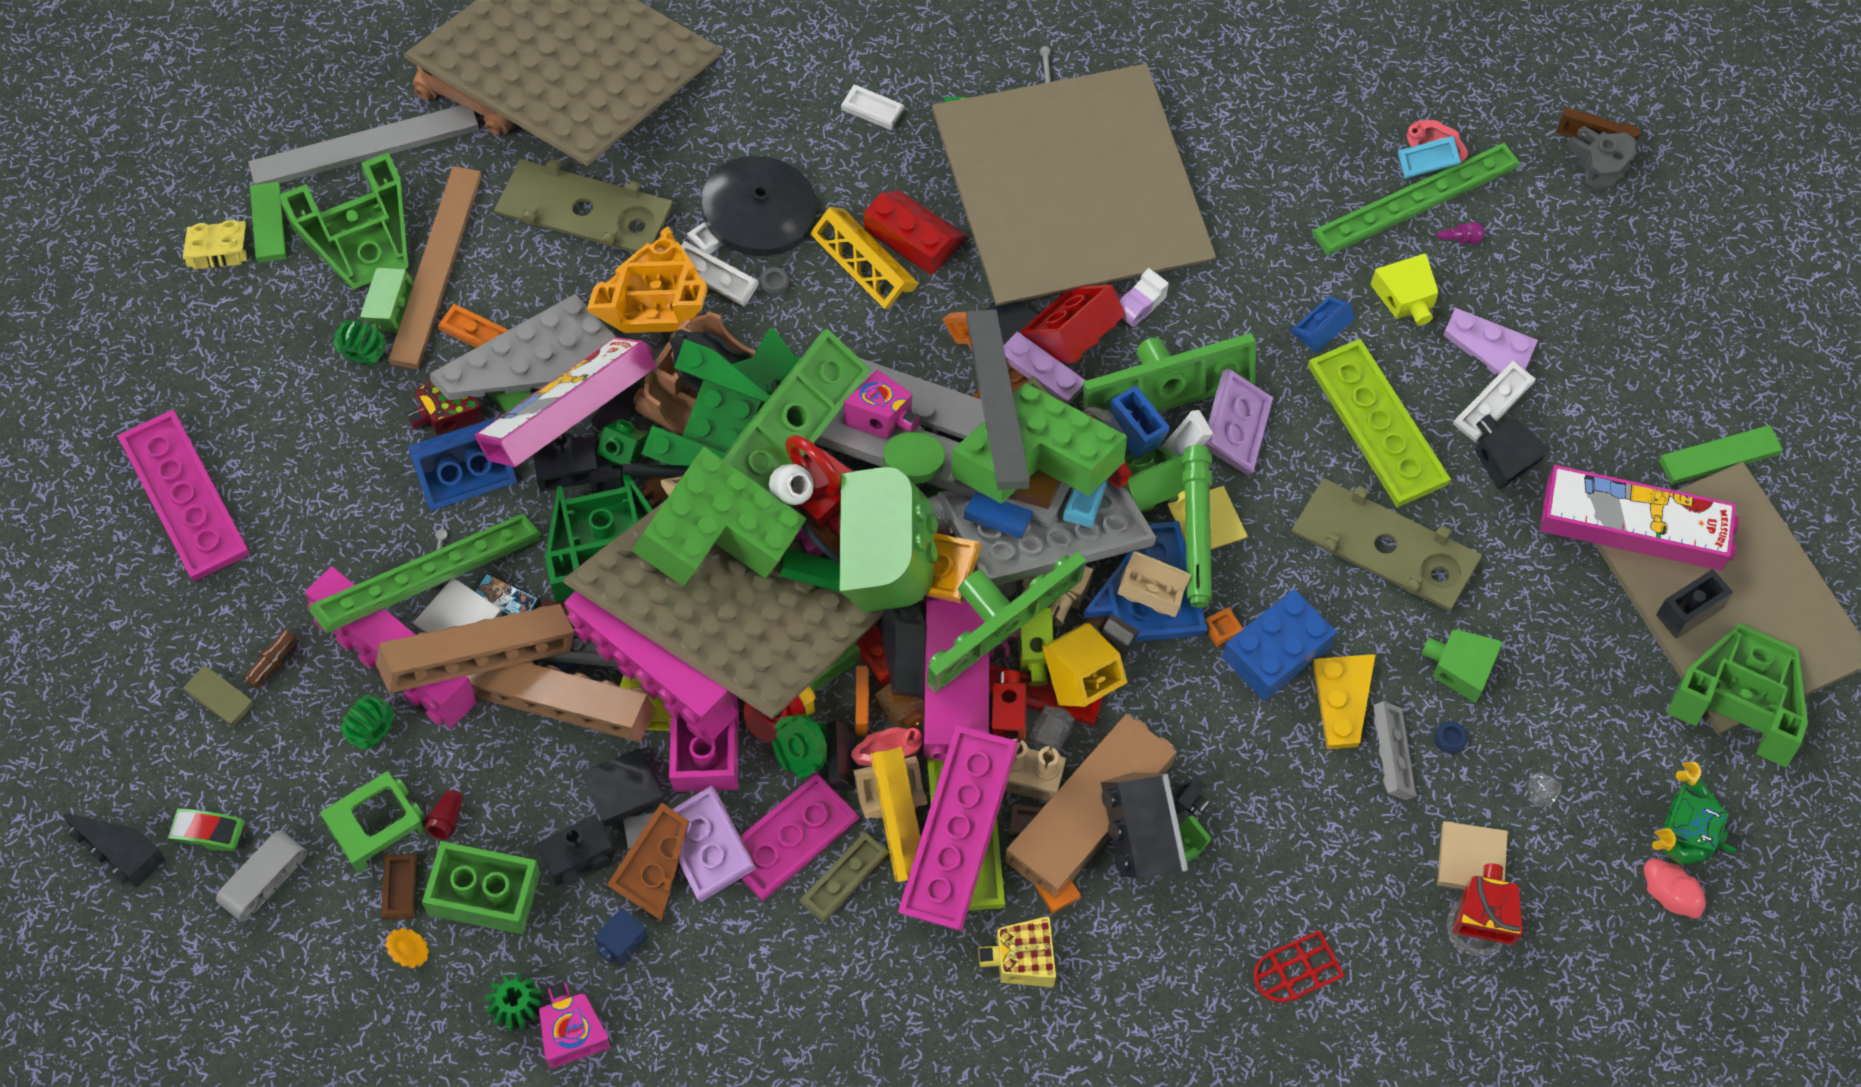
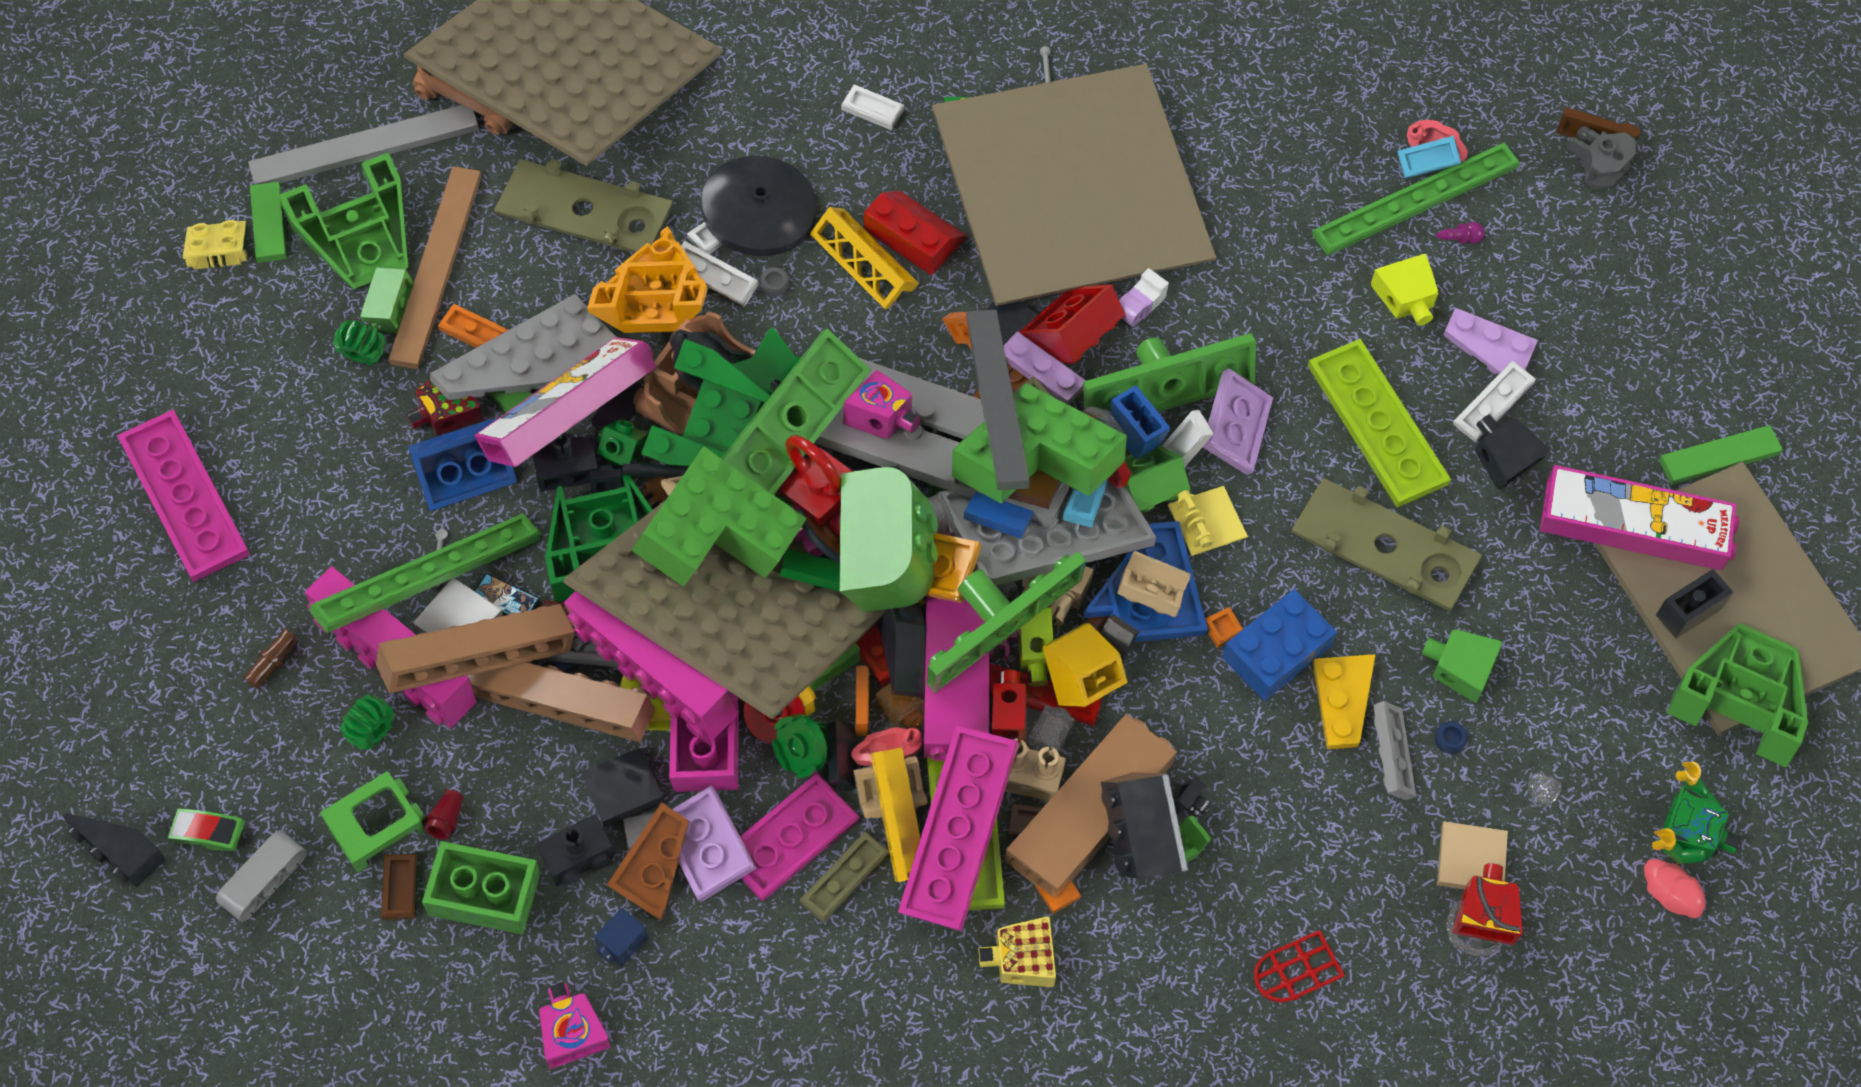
olive tile [183,665,254,728] -> none
light orange piece [385,928,429,968] -> none
green gear [485,972,543,1031] -> none
white head [769,464,815,505] -> none
bright green tile [883,431,945,484] -> none
bright green cylinder [1182,445,1213,608] -> none
blue slope [1290,296,1355,353] -> none

